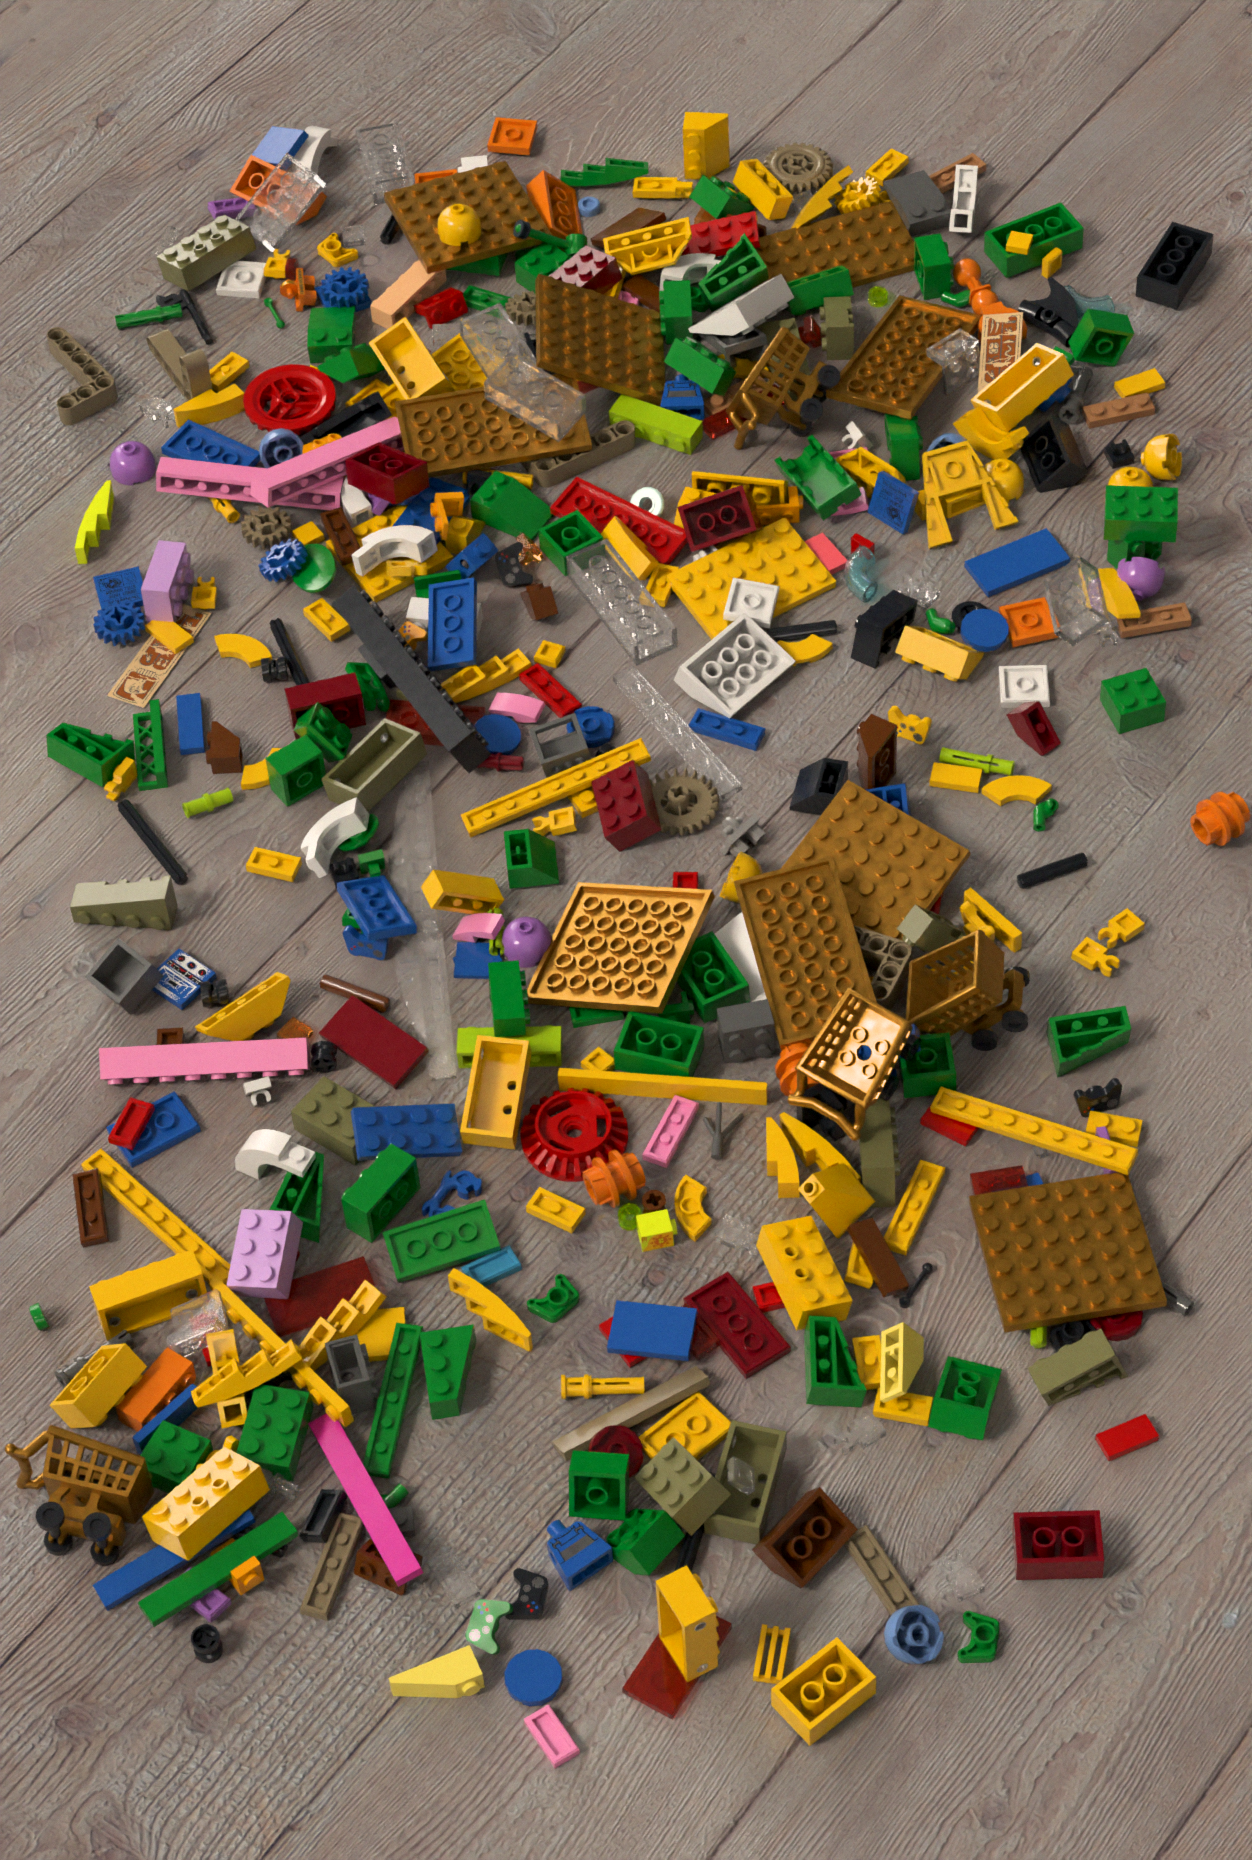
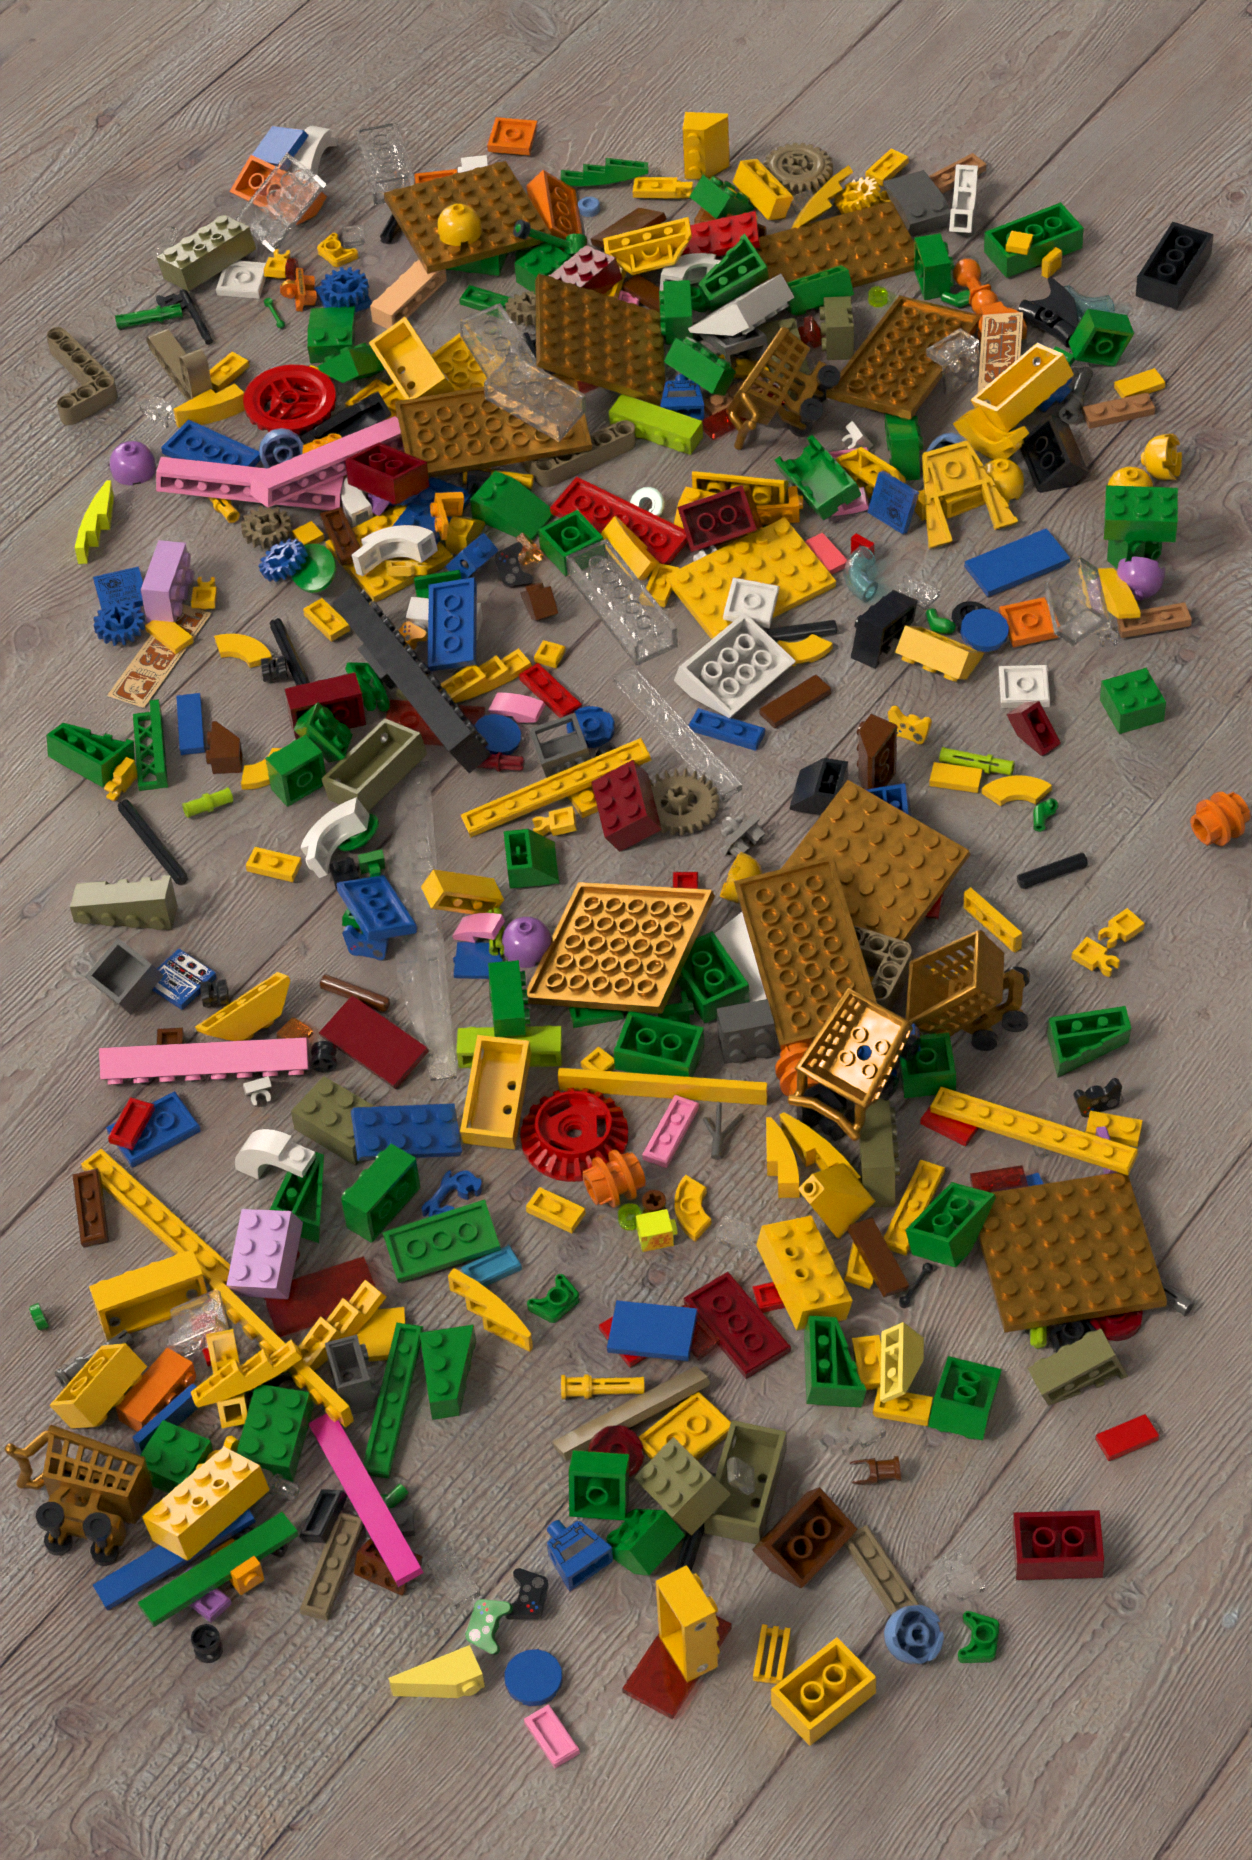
medium lavender plate [208,198,256,219] -> none
red bracket [413,287,468,329] -> none
olive wedge [897,904,974,968] -> none
yellow piece [959,901,996,942] -> none
black tile [1104,439,1135,469] -> none
none -> reddish brown tile [759,674,831,729]
none -> reddish brown piece [850,1456,901,1485]
none -> green slope [905,1182,996,1268]

